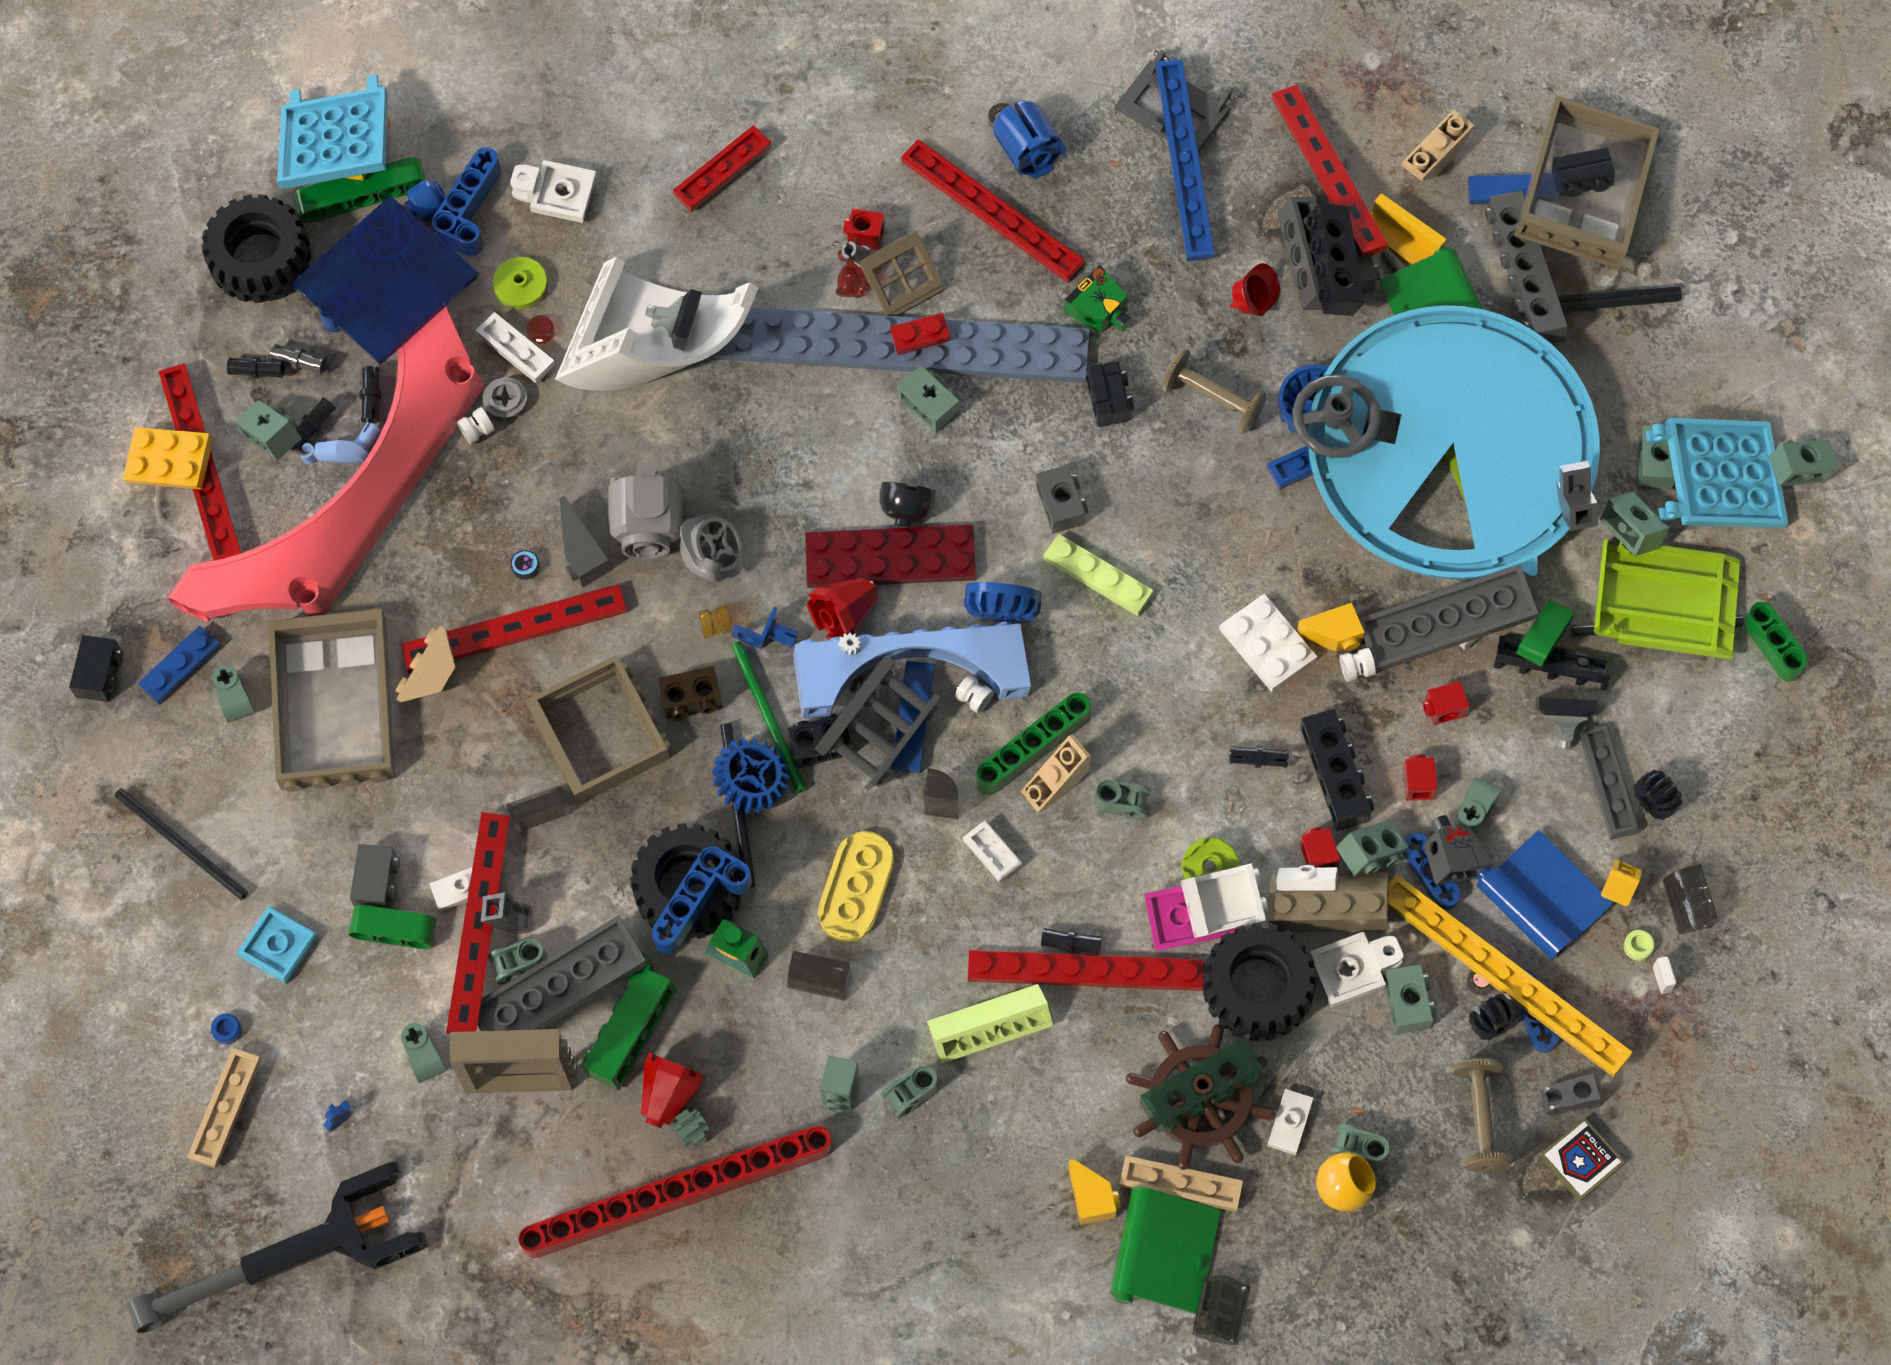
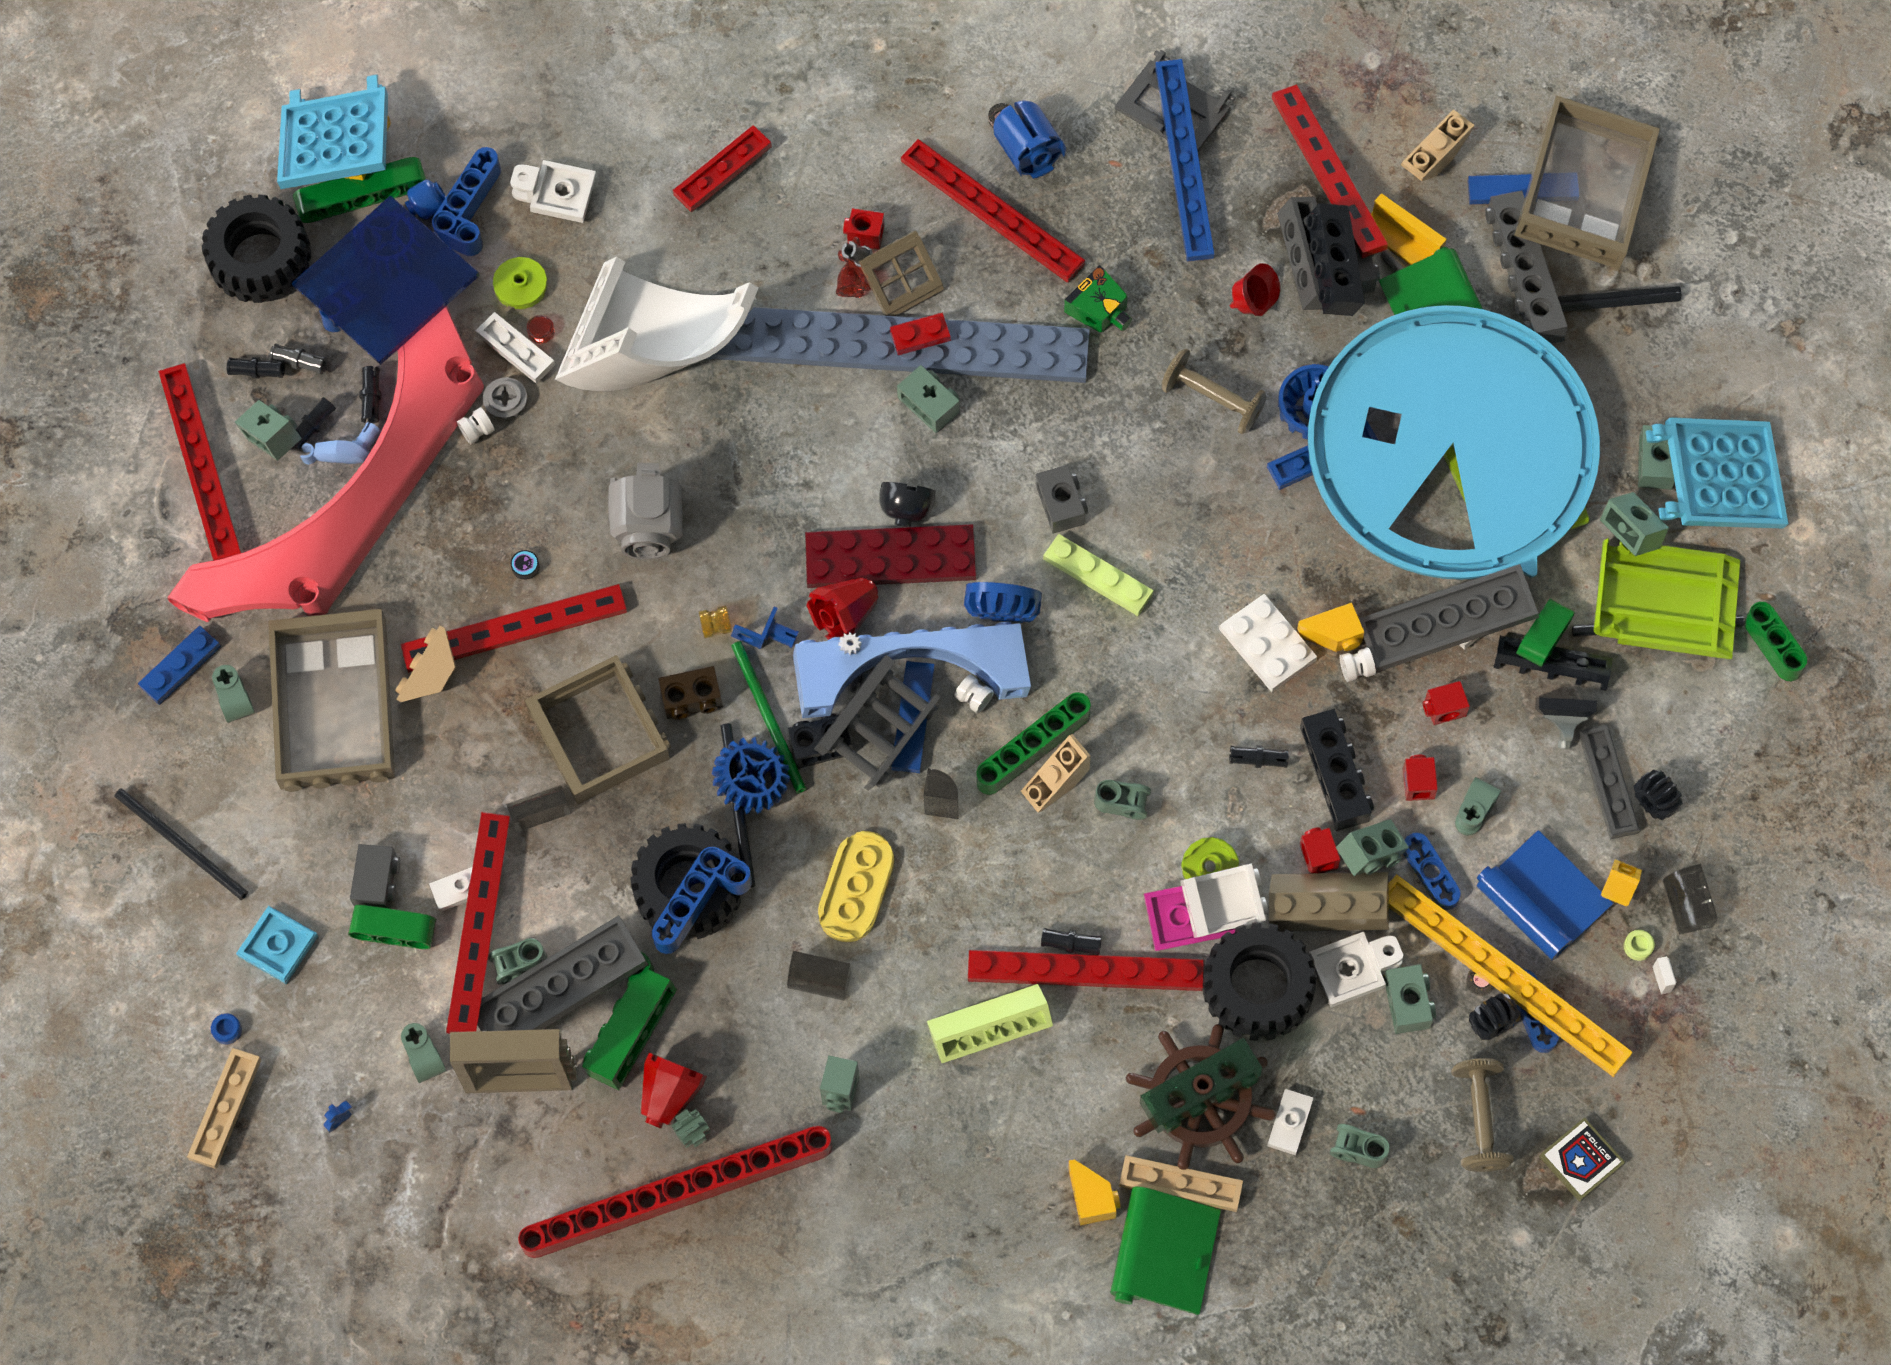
black brick [69,635,123,702] -> none
yellow plate [123,427,214,490] -> none
black piece [127,1162,428,1333] -> none
flat silver leg [481,892,533,934] -> none
dark grey slope [559,496,611,588] -> none
piece [645,289,702,351] -> none
light grey piece [680,514,742,582] -> none
green torso [705,919,768,979] -> none
sand green piece [881,1065,939,1119] -> none
white plate [963,820,1022,883] -> none
black brick [1086,361,1134,427] -> none
clear smoke brick [1192,1275,1250,1345] -> none
white plate [1276,865,1338,891] -> none
dark grey piece [1292,375,1381,458] -> none
yellow helmet [1316,1152,1376,1212] -> none
dark grey torso [1424,815,1494,885] -> none
flat silver leg [1540,1074,1601,1116] -> none
black brick [1551,147,1615,197] -> none
dark grey brick [1557,461,1598,531] -> none
sand green brick [1768,438,1840,486] -> none

